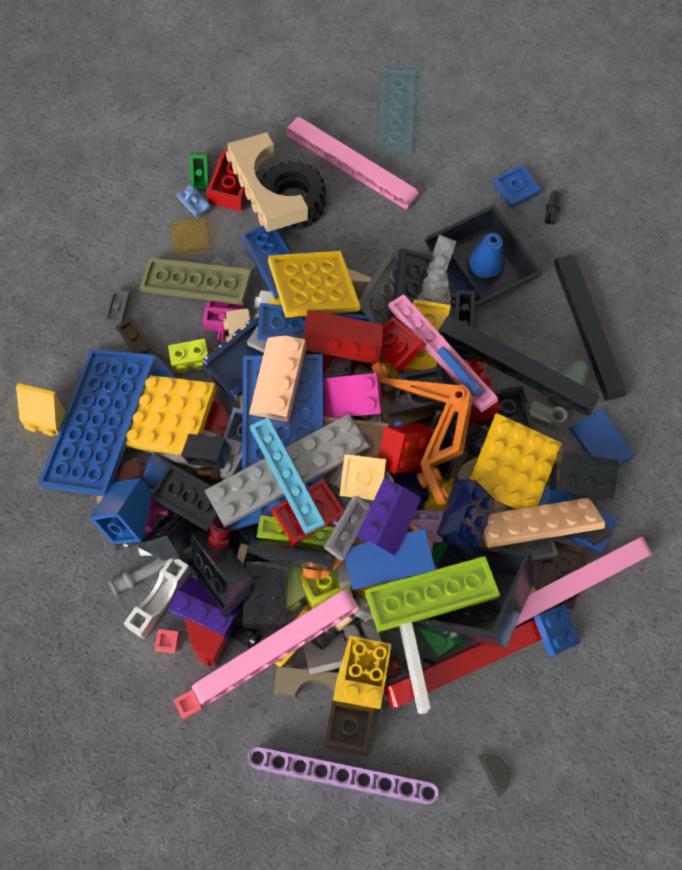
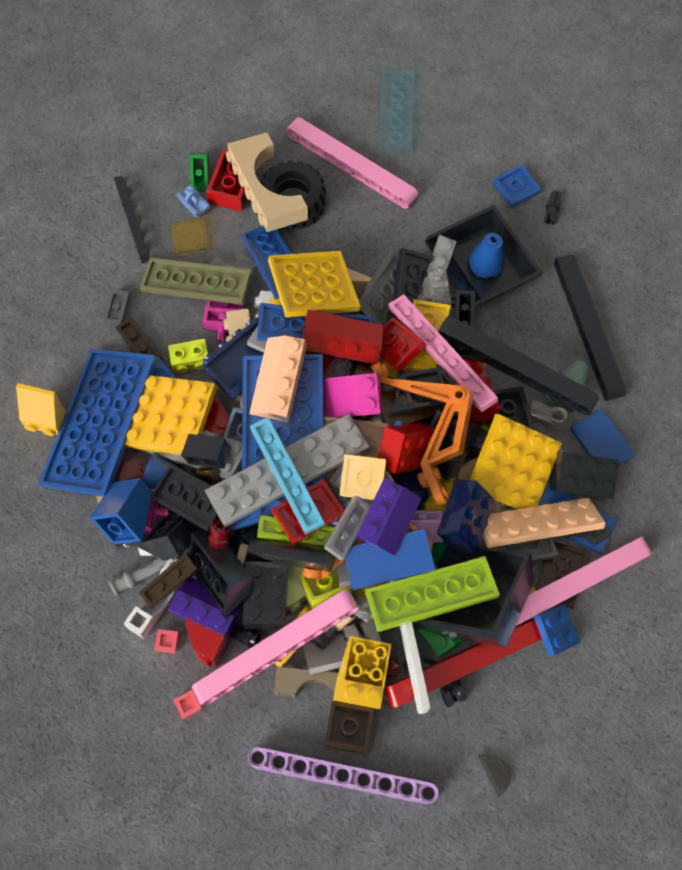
blue tile [438,346,485,397] -> none
none -> black beam [114,175,149,263]
none -> dark brown tile [139,553,200,609]
none -> black wheel [439,680,467,708]

